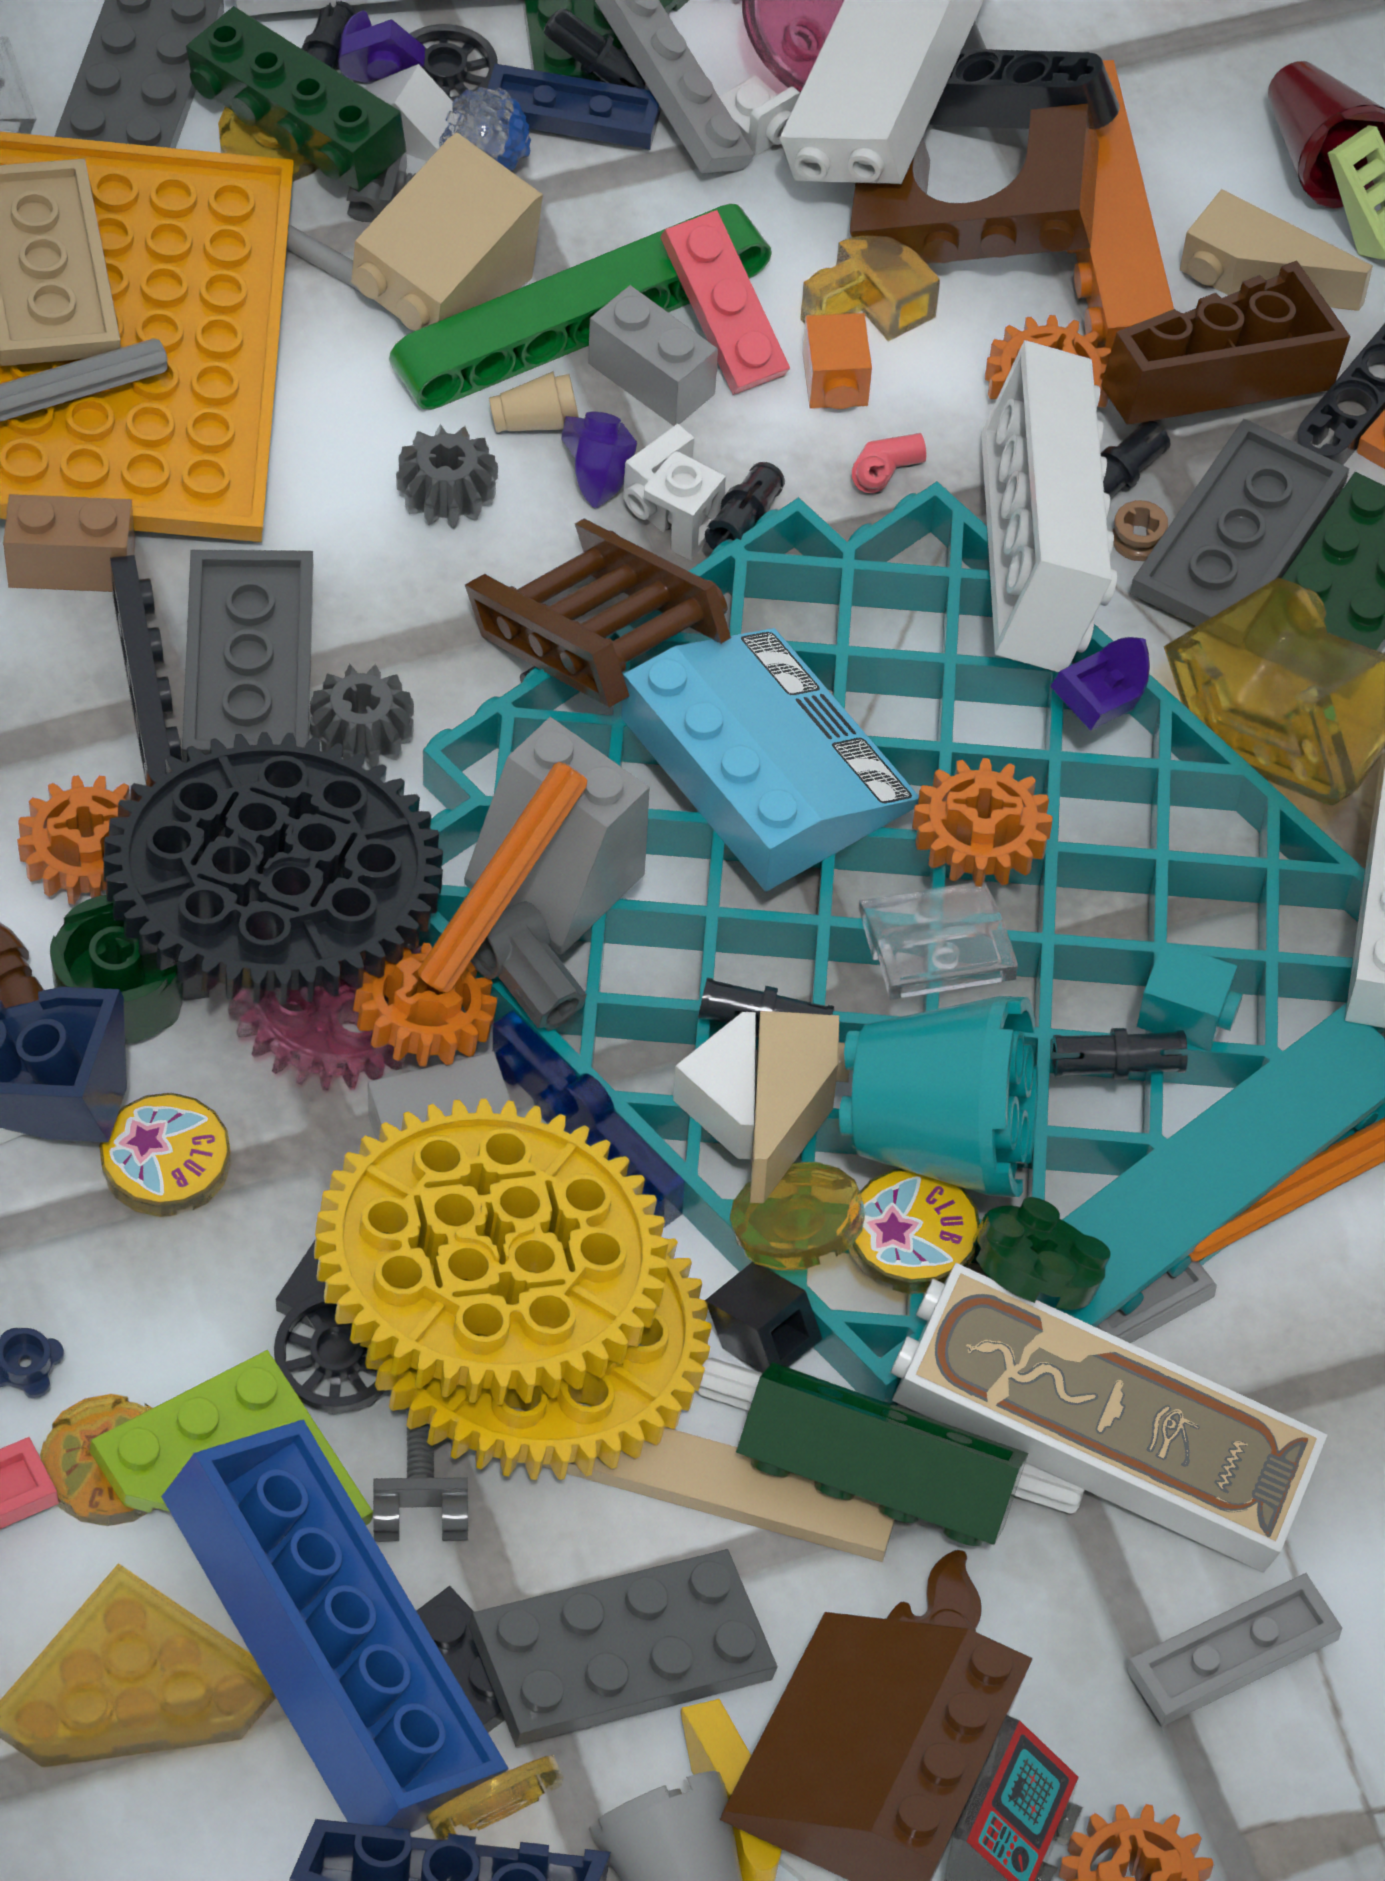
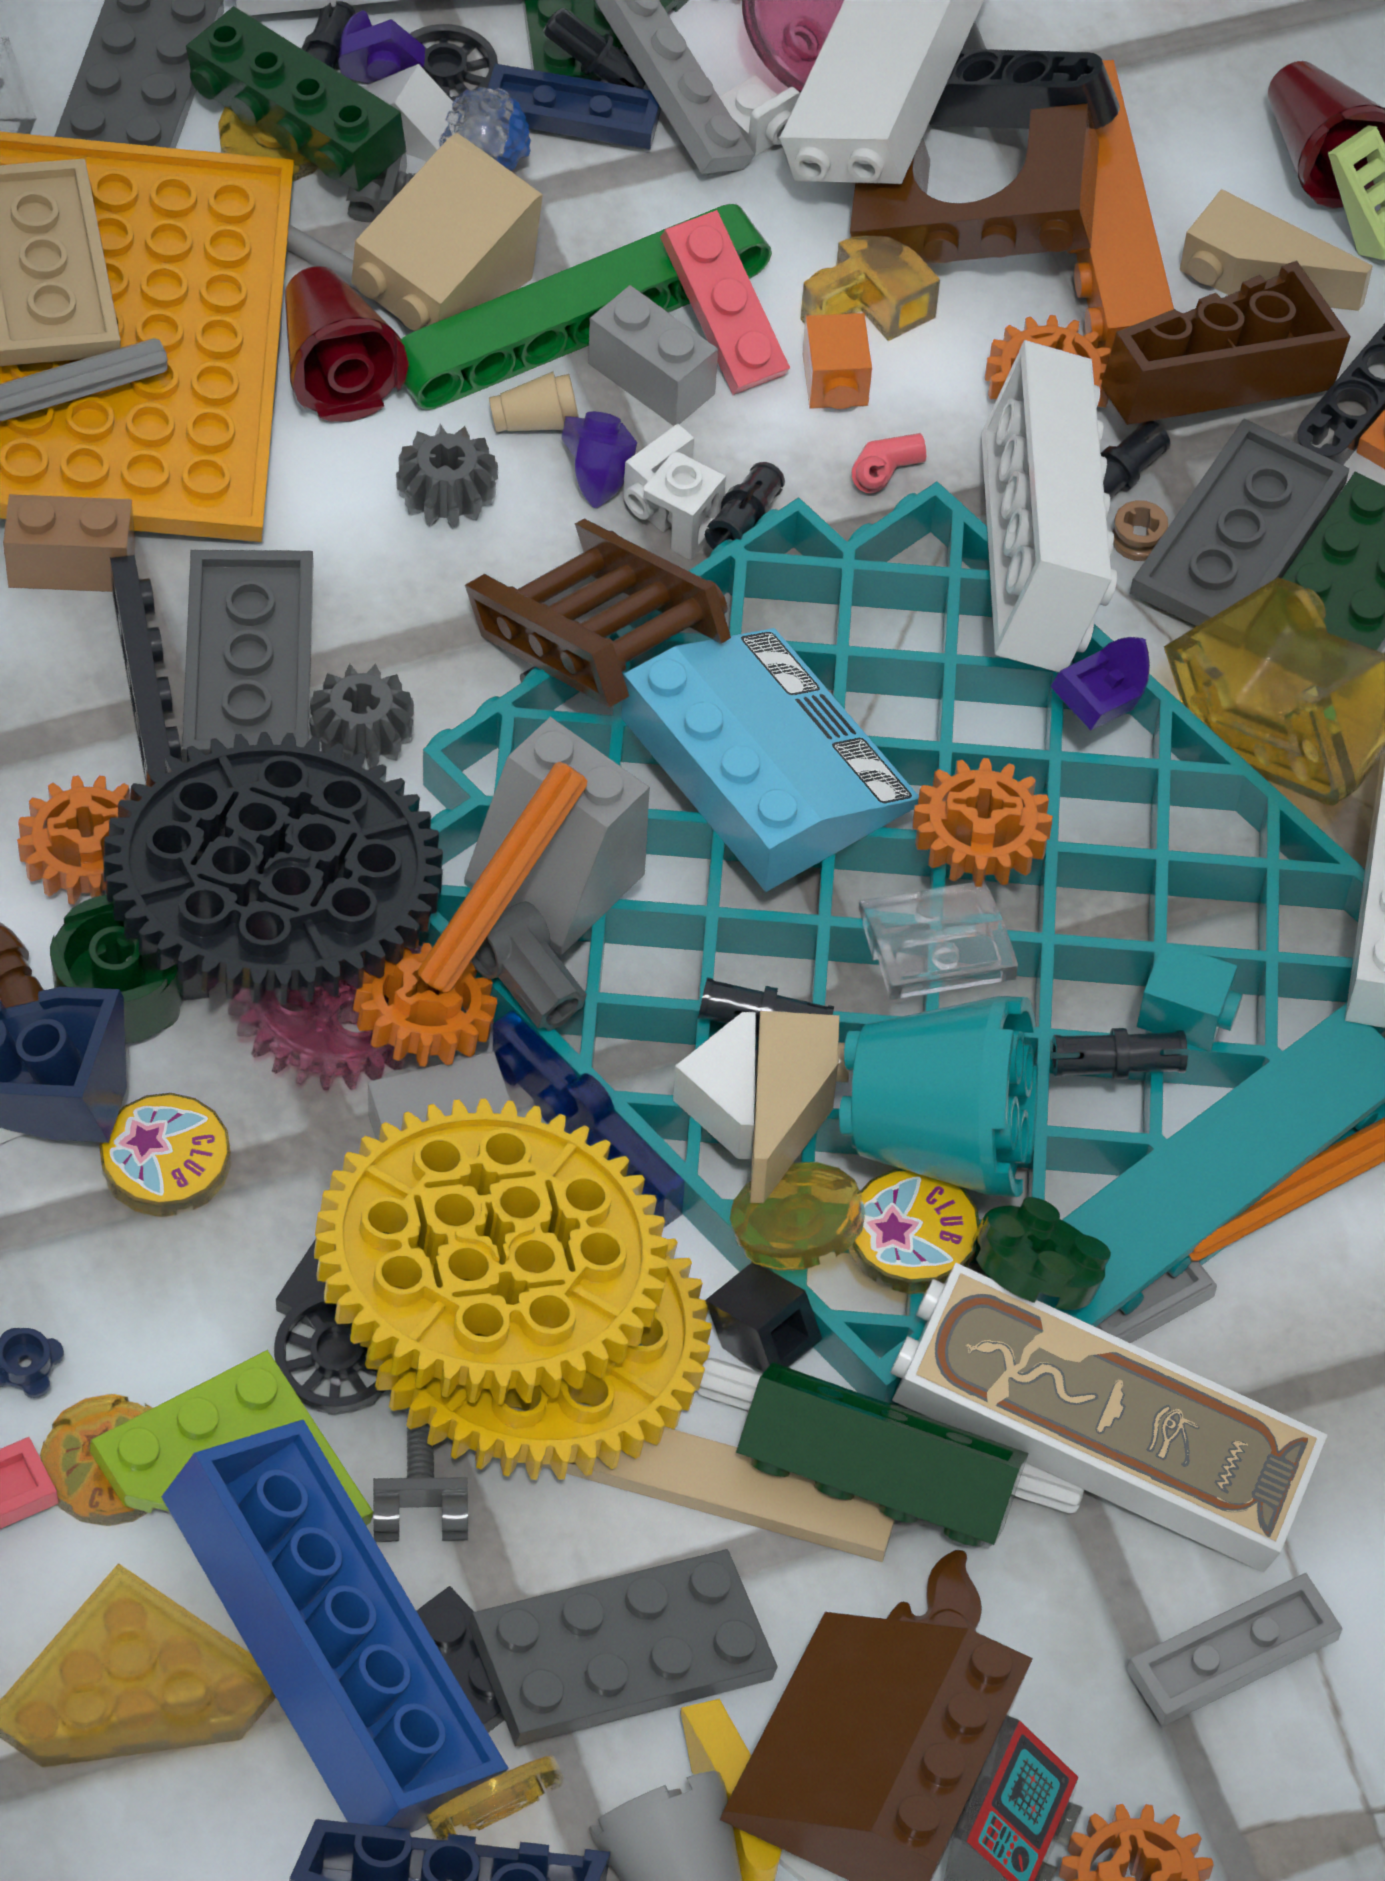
none -> dark red cone [285,266,409,422]

